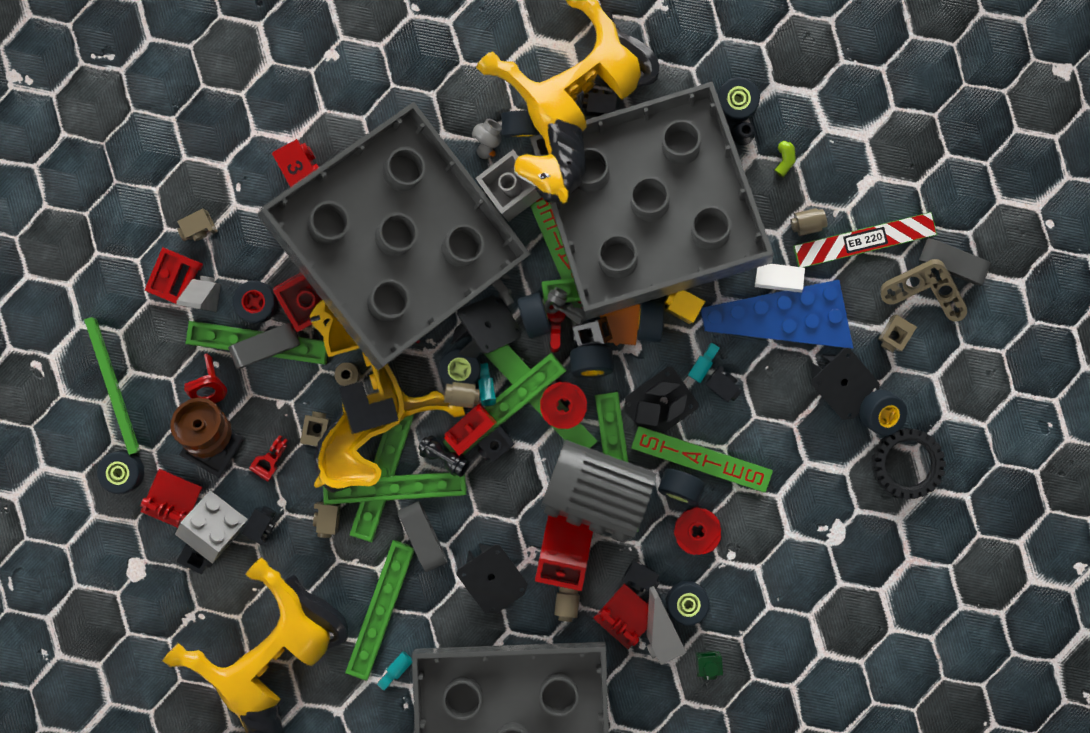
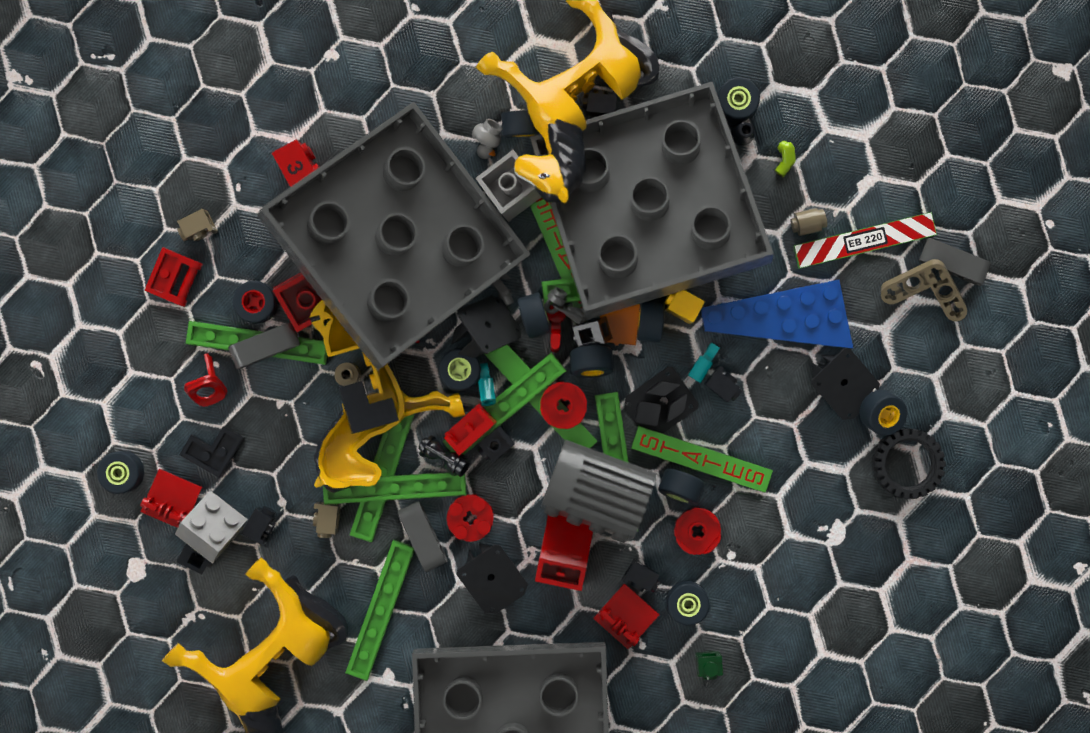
bright green tile [84,317,140,455] -> none
reddish brown wheel [170,397,232,458] -> none
light grey slope [176,276,221,312] -> none
red piece [249,435,288,482] -> none
dark tan brick [300,411,331,446] -> none
teal bar [377,651,412,691] -> none
dark tan brick [444,382,480,408] -> none
dark tan brick [554,587,580,622] -> none
light grey slope [647,586,686,665] -> none
white tile [755,264,805,293] -> none
dark tan brick [878,315,917,353] -> none
none -> red plate [447,494,494,542]

